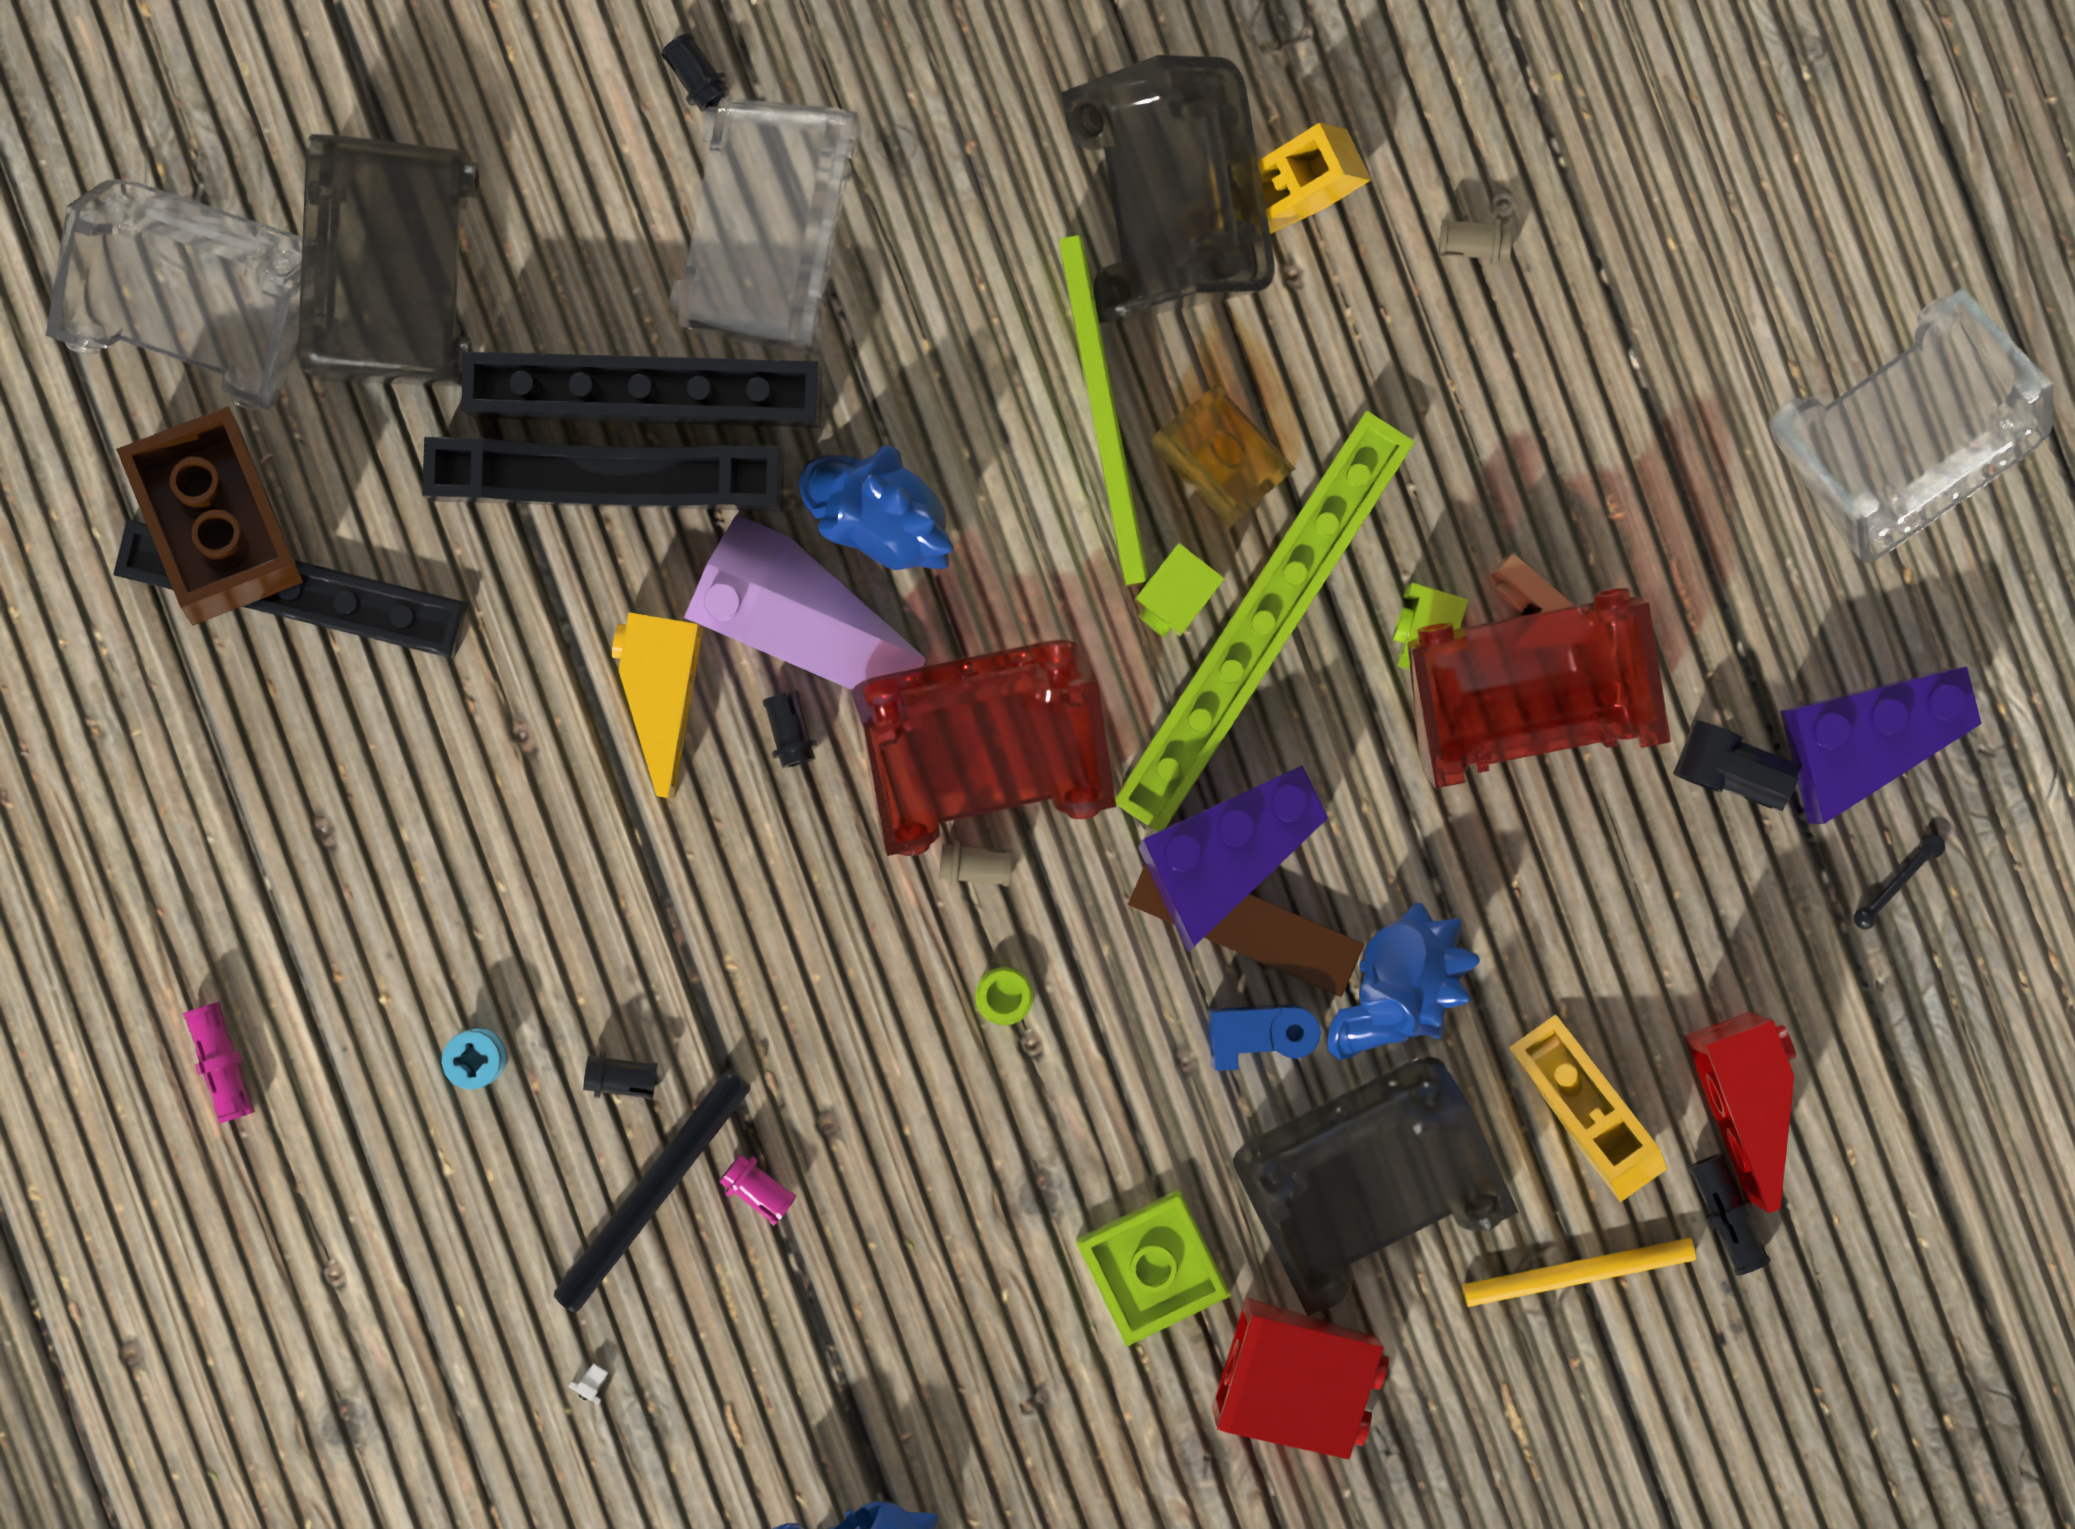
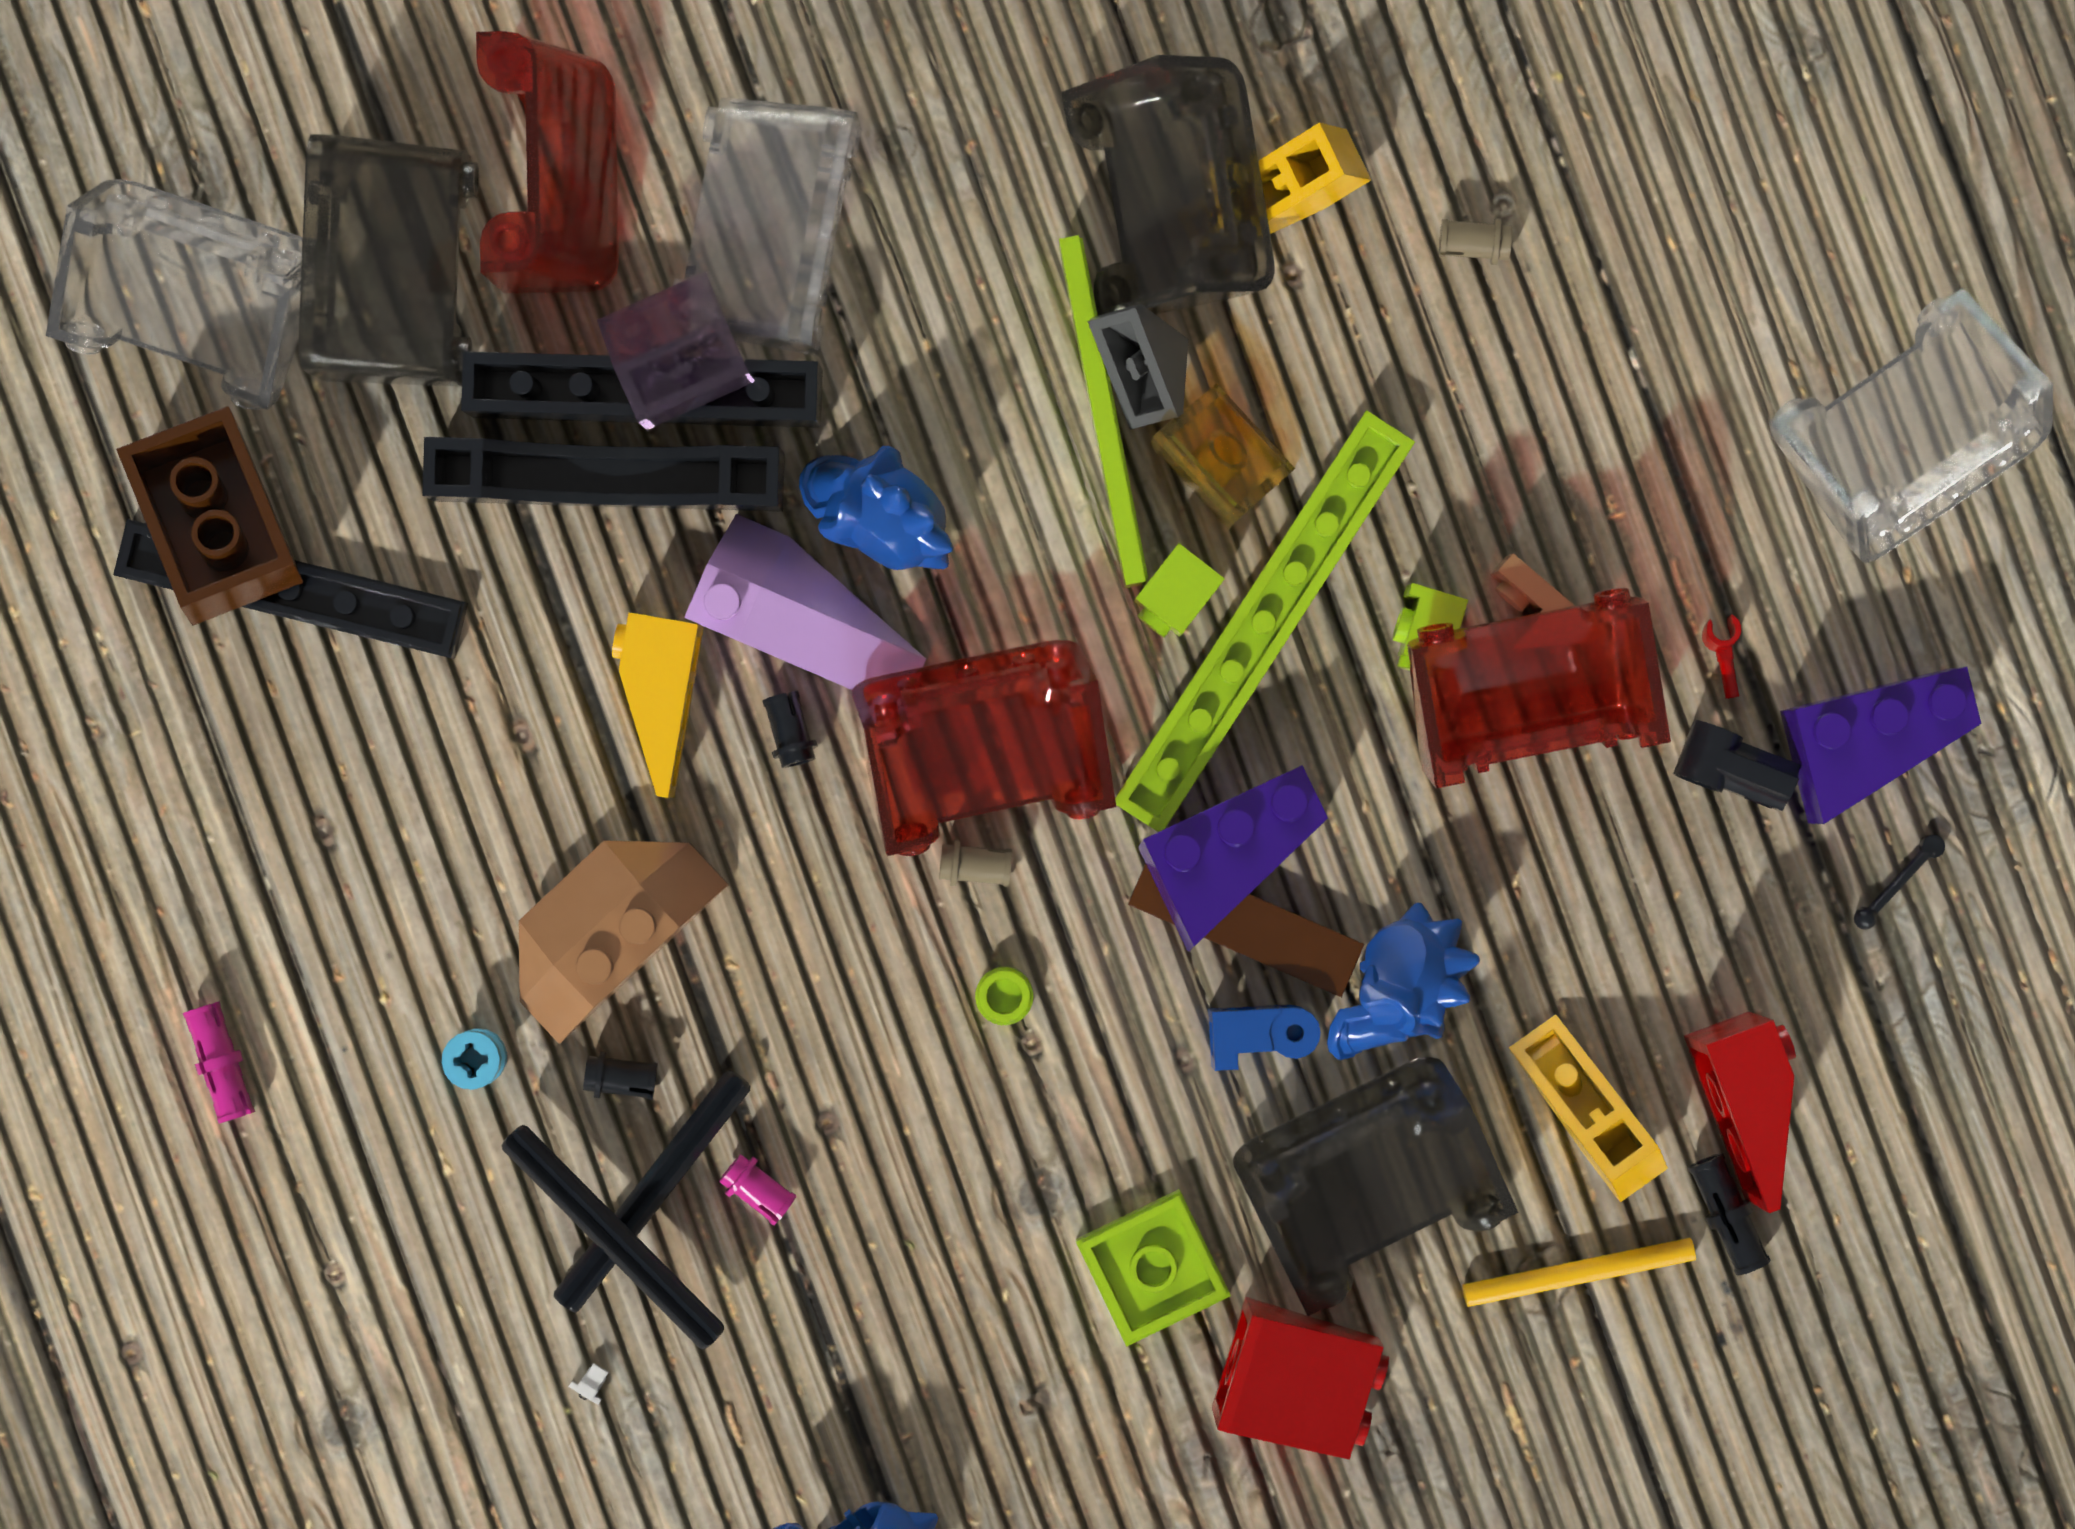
black pin [660,33,729,112] -> none
none -> clear red windscreen [476,31,619,293]
none -> black axle [501,1125,724,1350]
none -> medium nougat wedge [519,840,729,1044]
none -> clear purple slope [597,271,755,430]
none -> dark grey slope [1087,304,1189,430]
none -> red hand [1702,615,1741,699]

